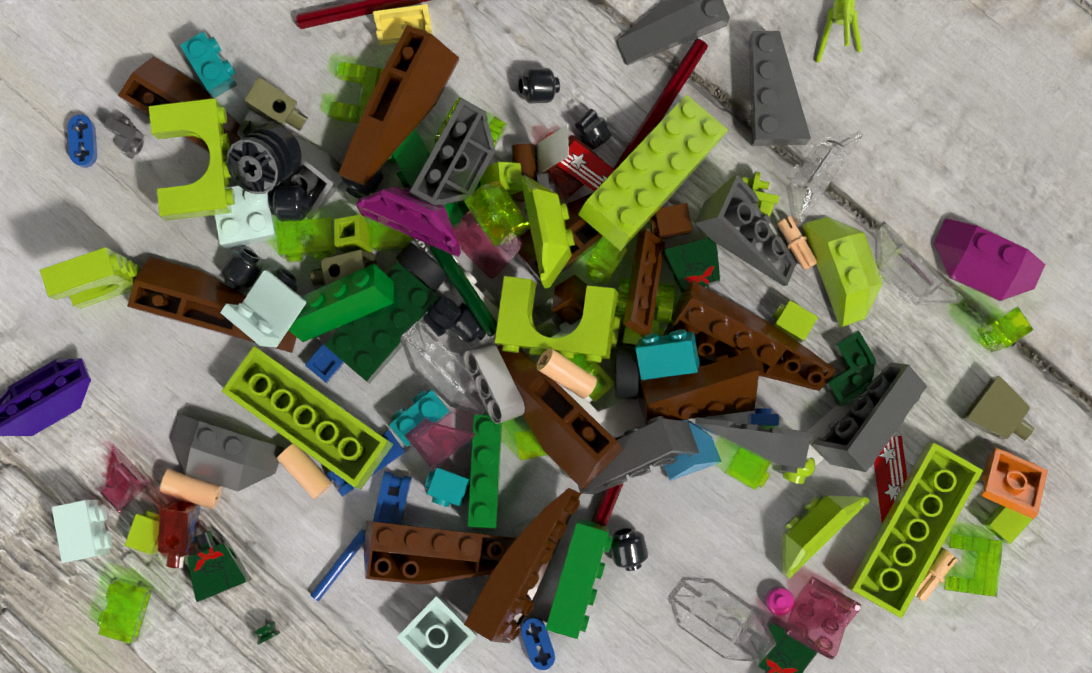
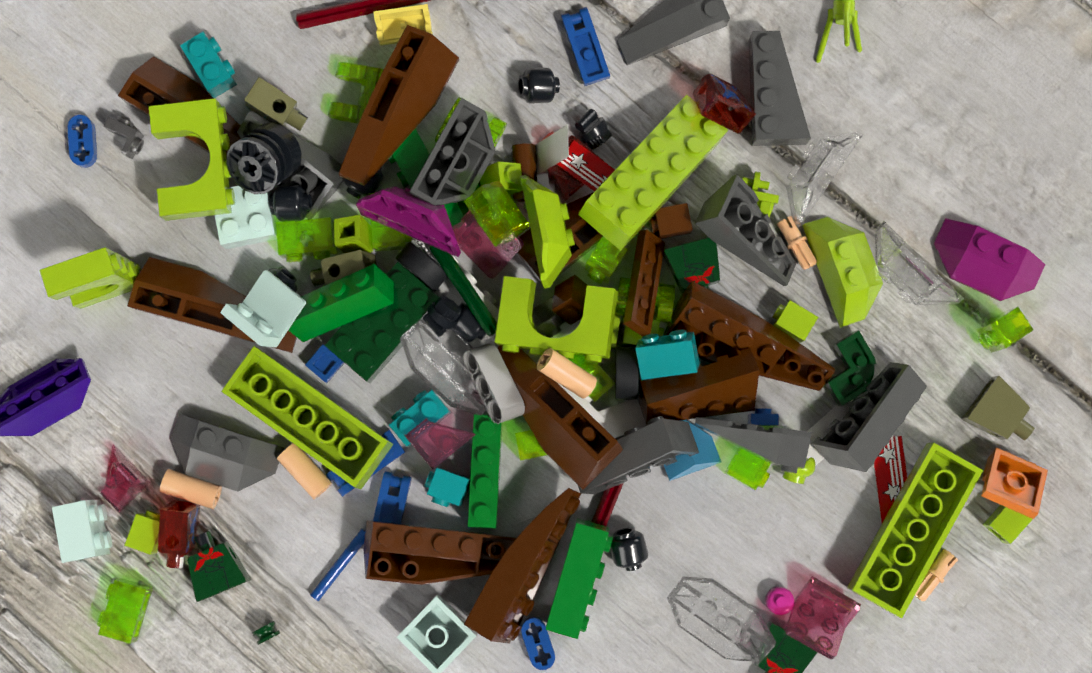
black head [221,247,262,290] -> none
dark red axle [614,38,708,170] -> none
lime wedge [782,496,870,579] -> none
clear neon green connector [944,534,1003,597] -> none
none -> blue plate [561,7,610,87]
none -> clear red torso [693,73,756,134]

